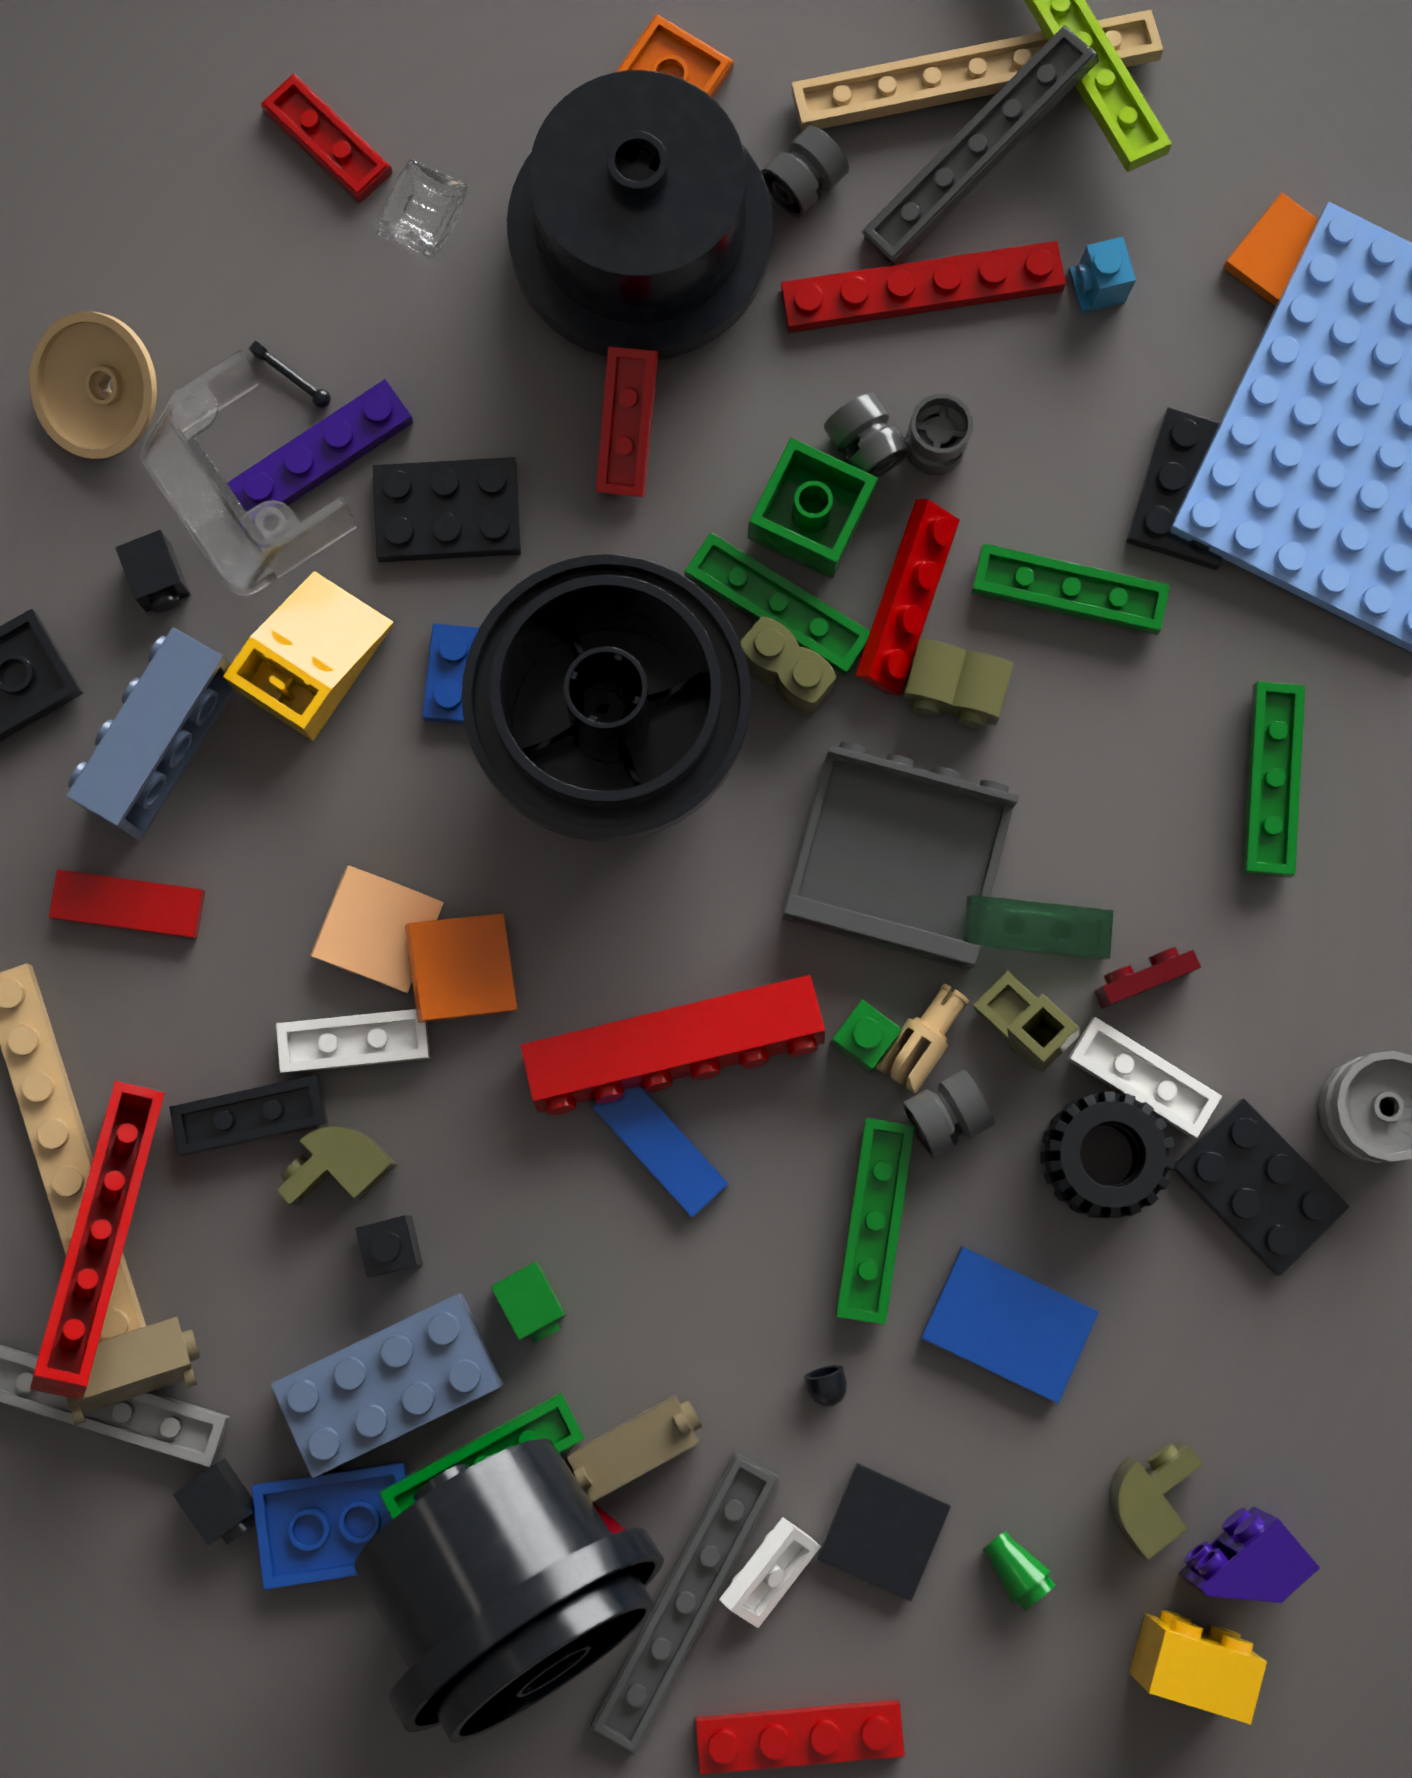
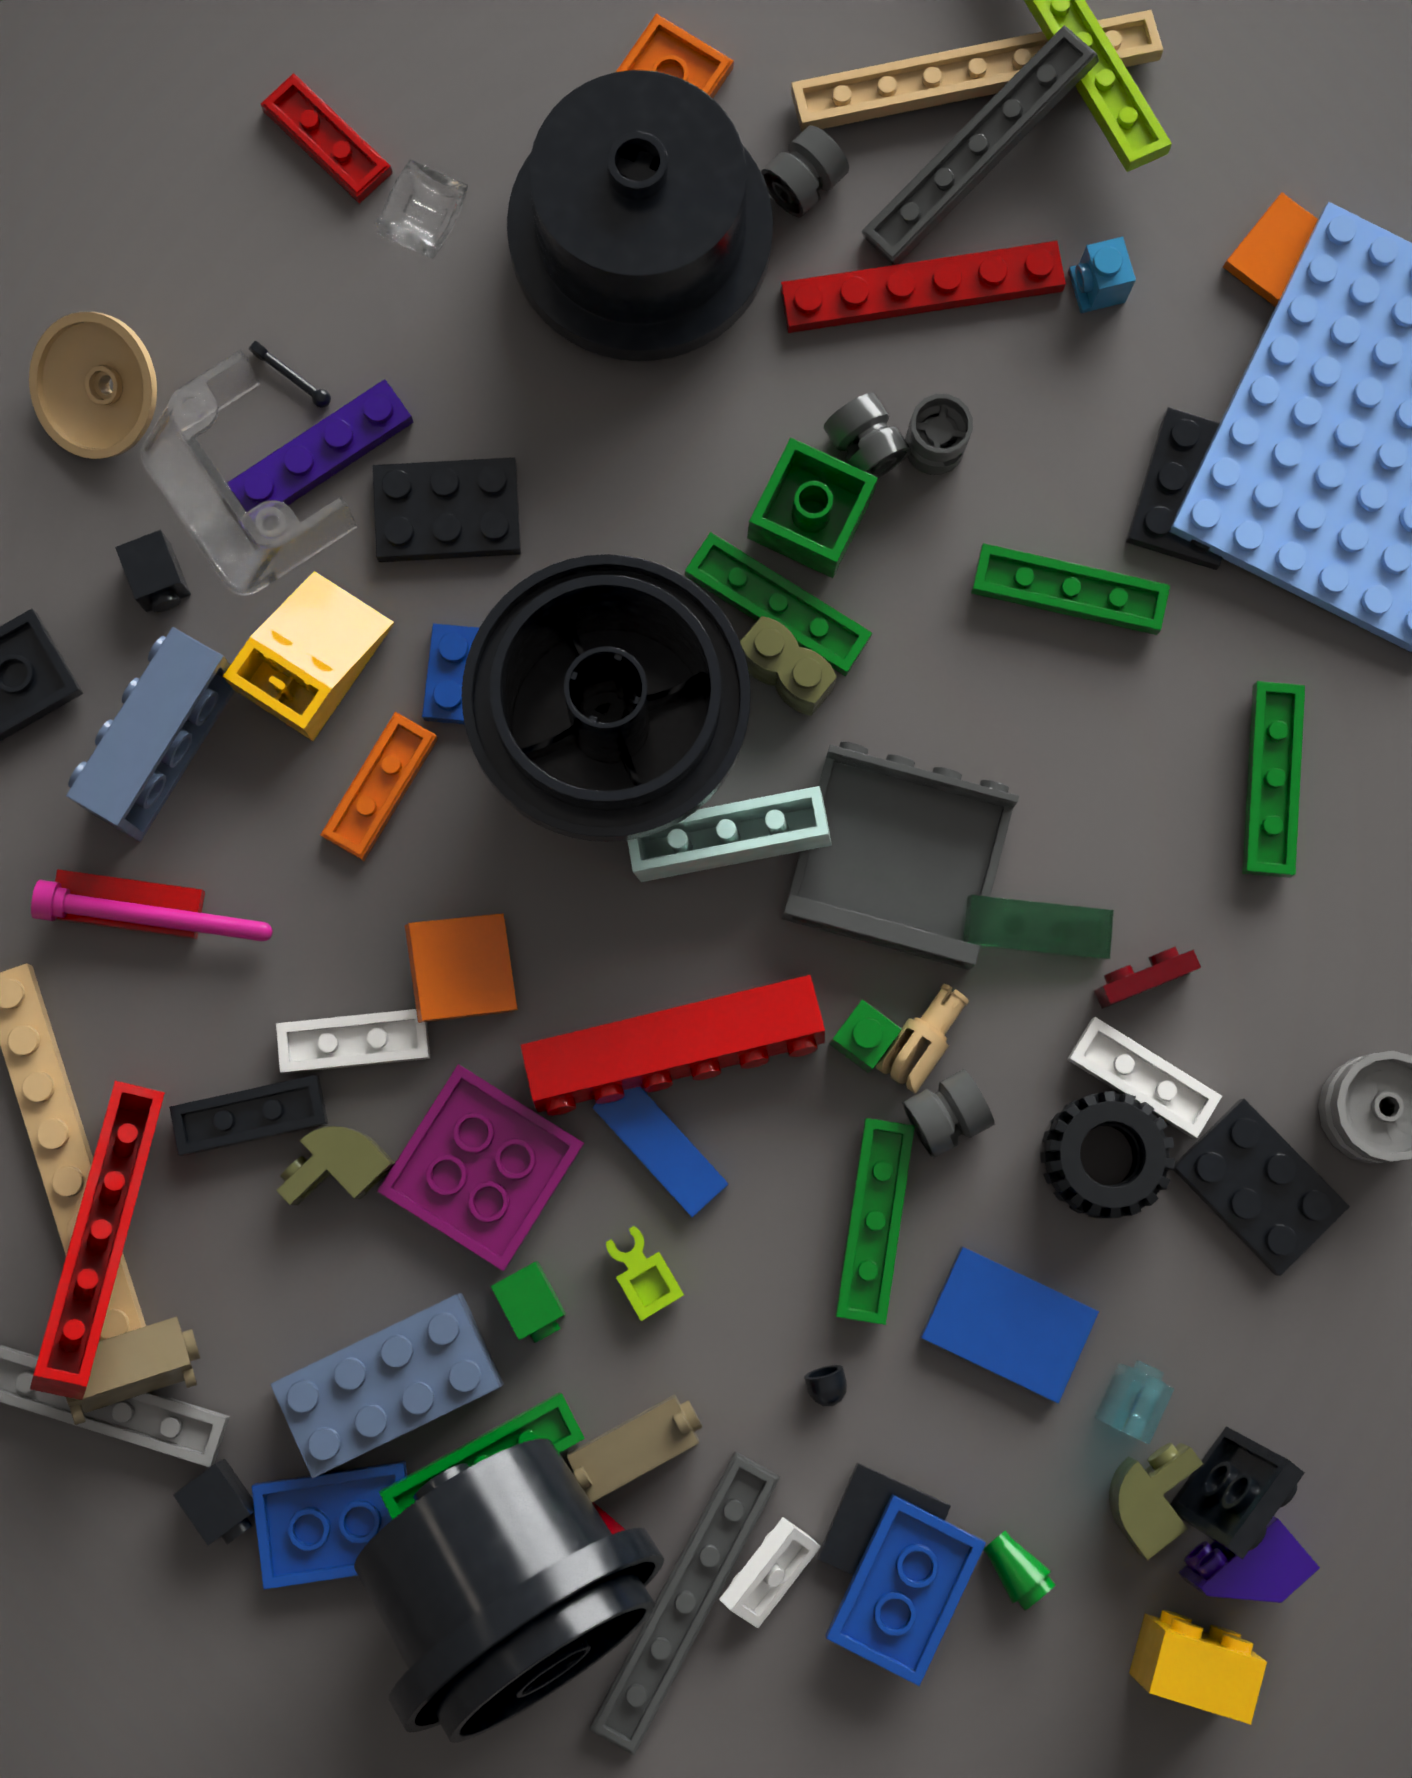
light nougat slope [310,865,444,993] -> none
black brick [356,1215,423,1278] -> none
red plate [596,346,658,497] -> none
red plate [696,1699,905,1775] -> none
red plate [855,499,960,695] -> none
olive brick [903,638,1013,729] -> none
olive brick [973,971,1079,1071] -> none
none -> dark pink piece [31,880,273,941]
none -> orange tile [320,712,438,861]
none -> magenta plate [377,1064,585,1271]
none -> lime plate [606,1226,684,1321]
none -> light aqua brick [627,786,832,882]
none -> blue plate [825,1494,986,1686]
none -> clear light blue brick [1094,1360,1174,1445]
none -> black plate [1170,1426,1305,1559]

